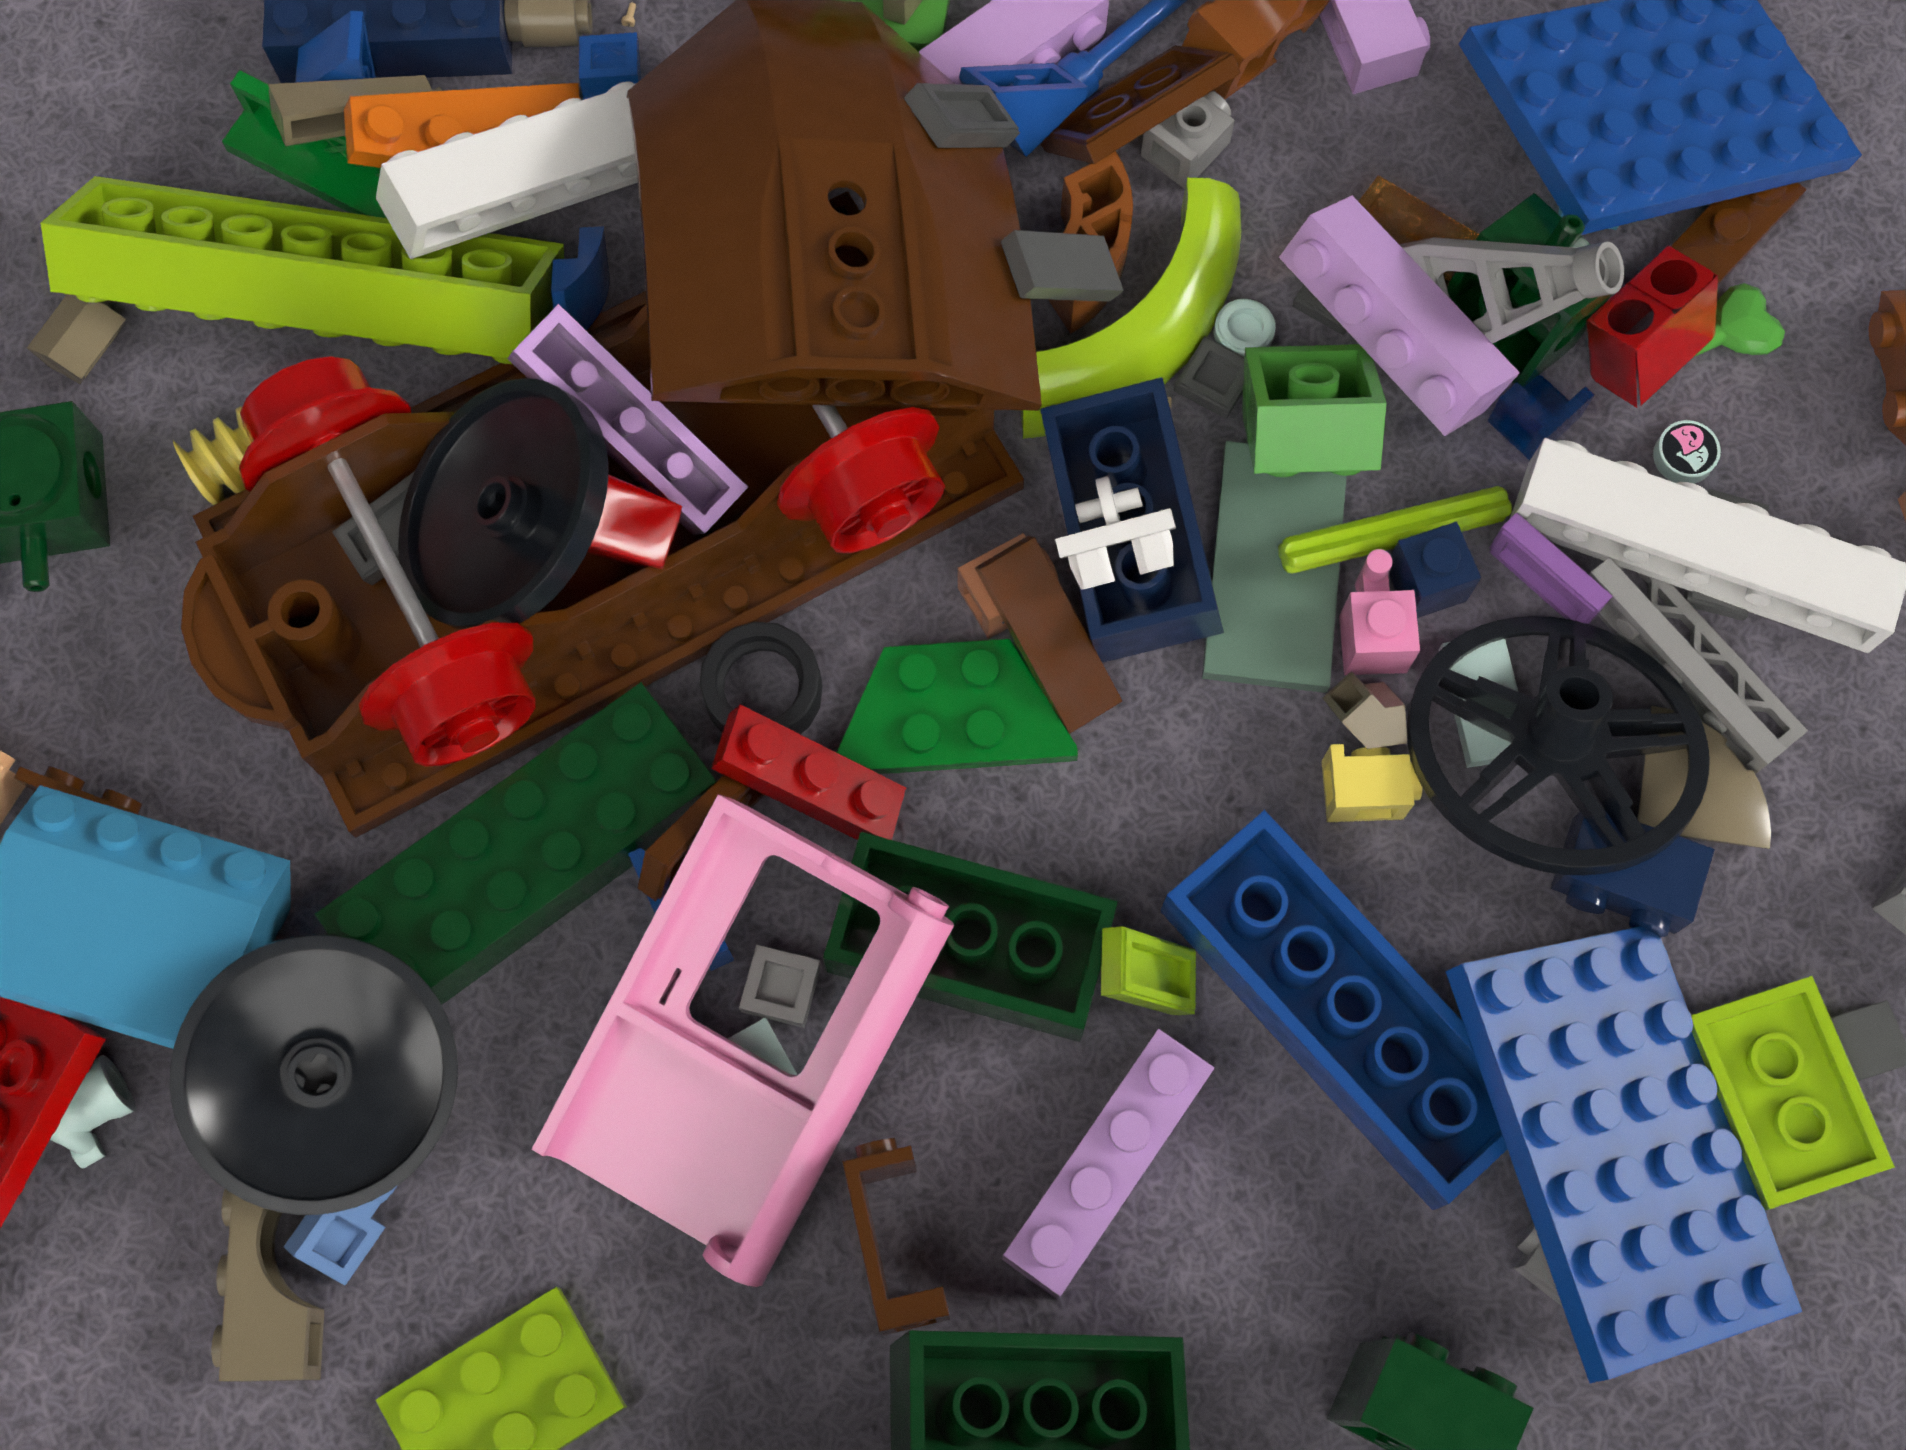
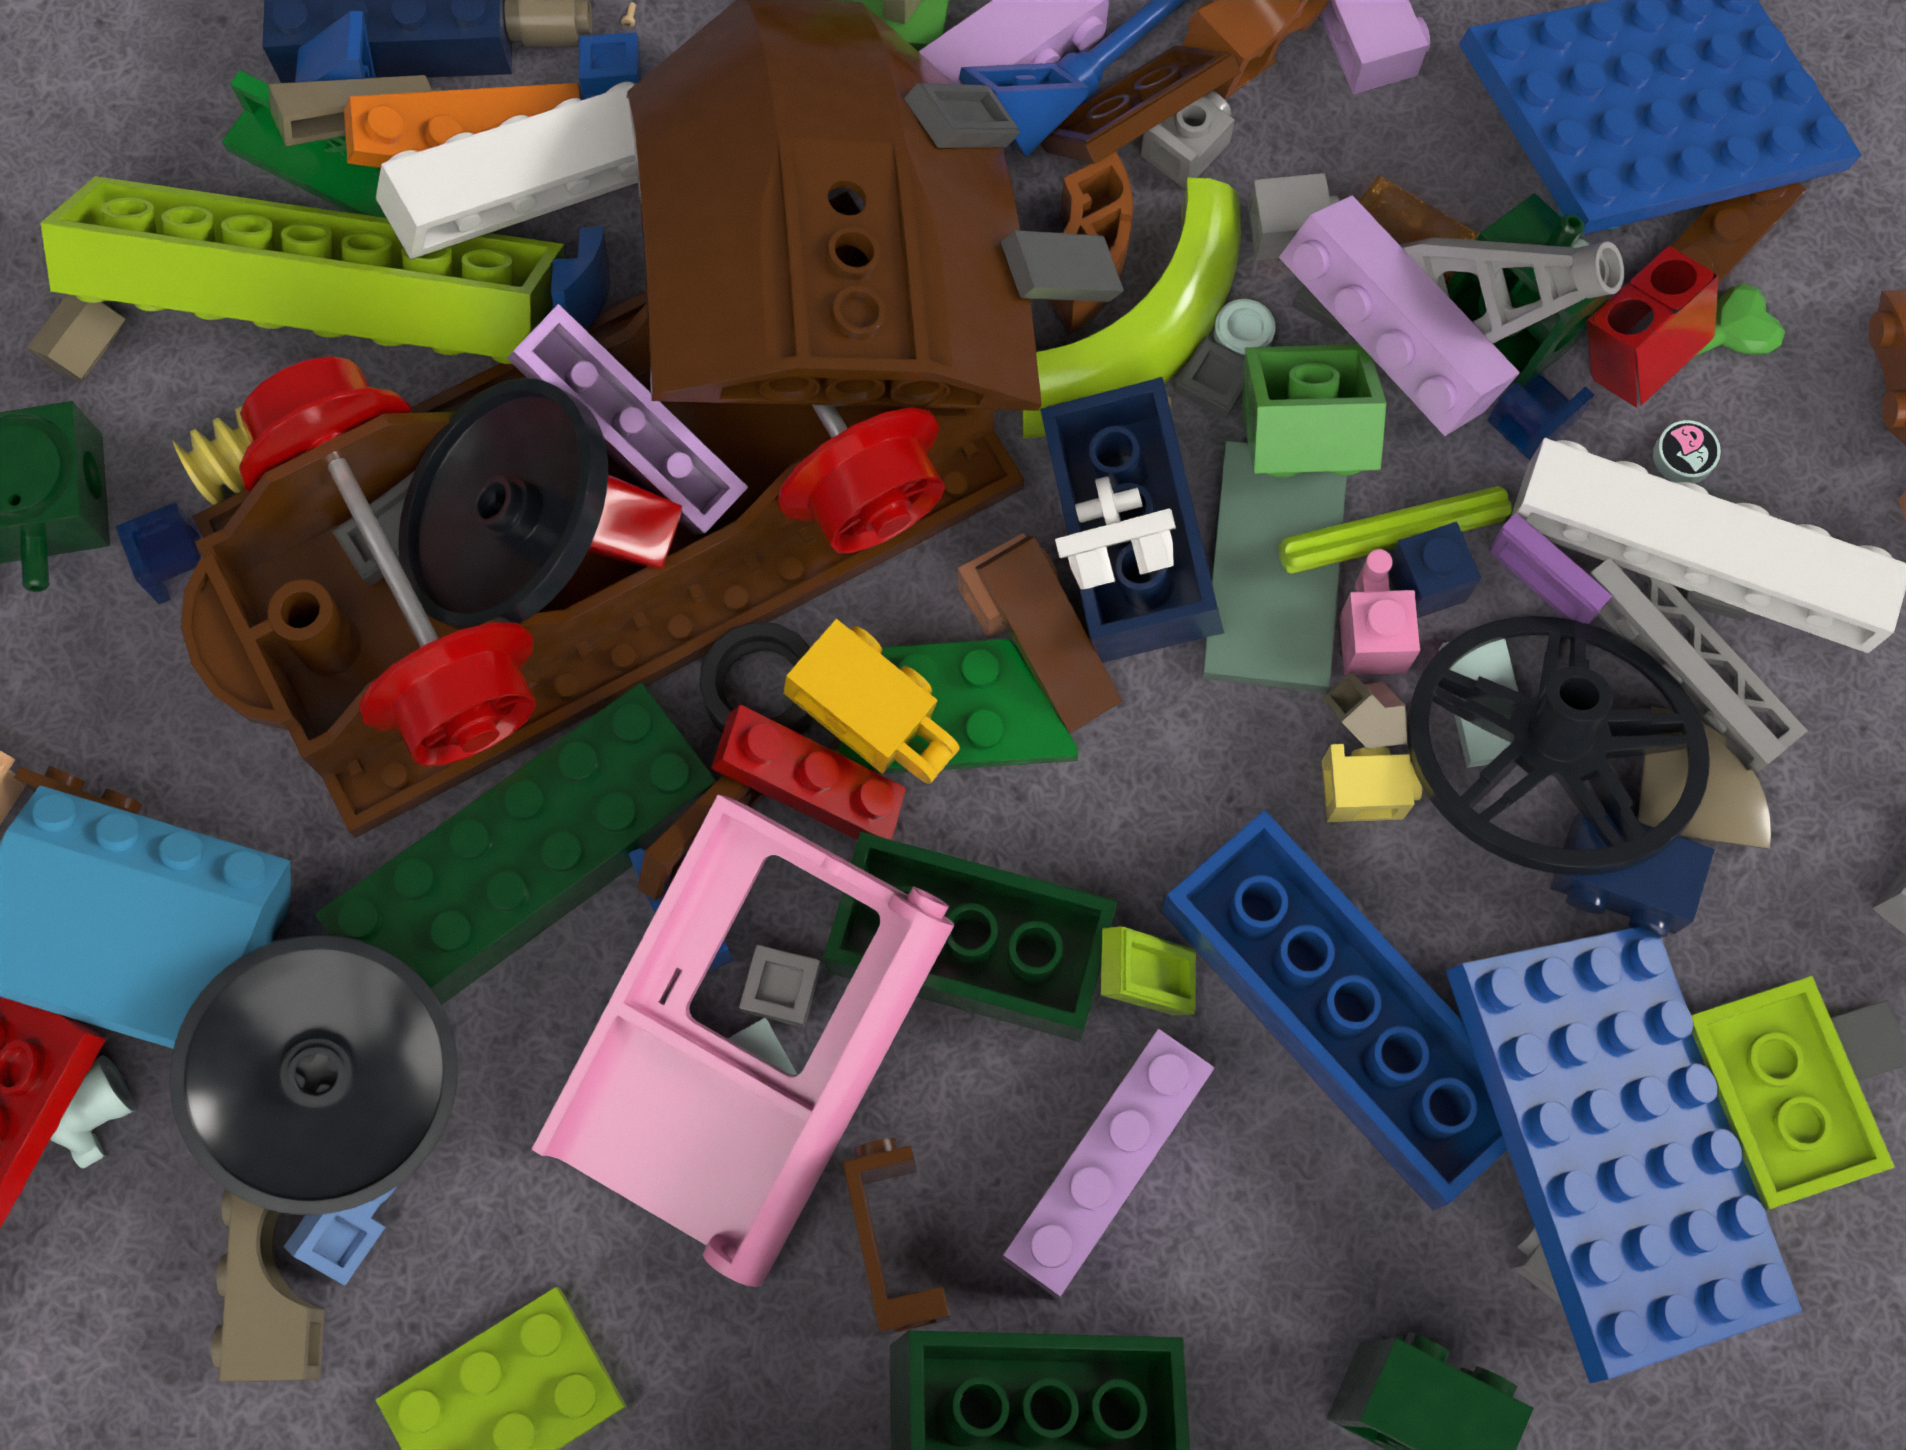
none -> clear blue panel [115,502,201,604]
none -> yellow brick [783,618,960,784]
none -> light grey brick [1247,173,1339,260]

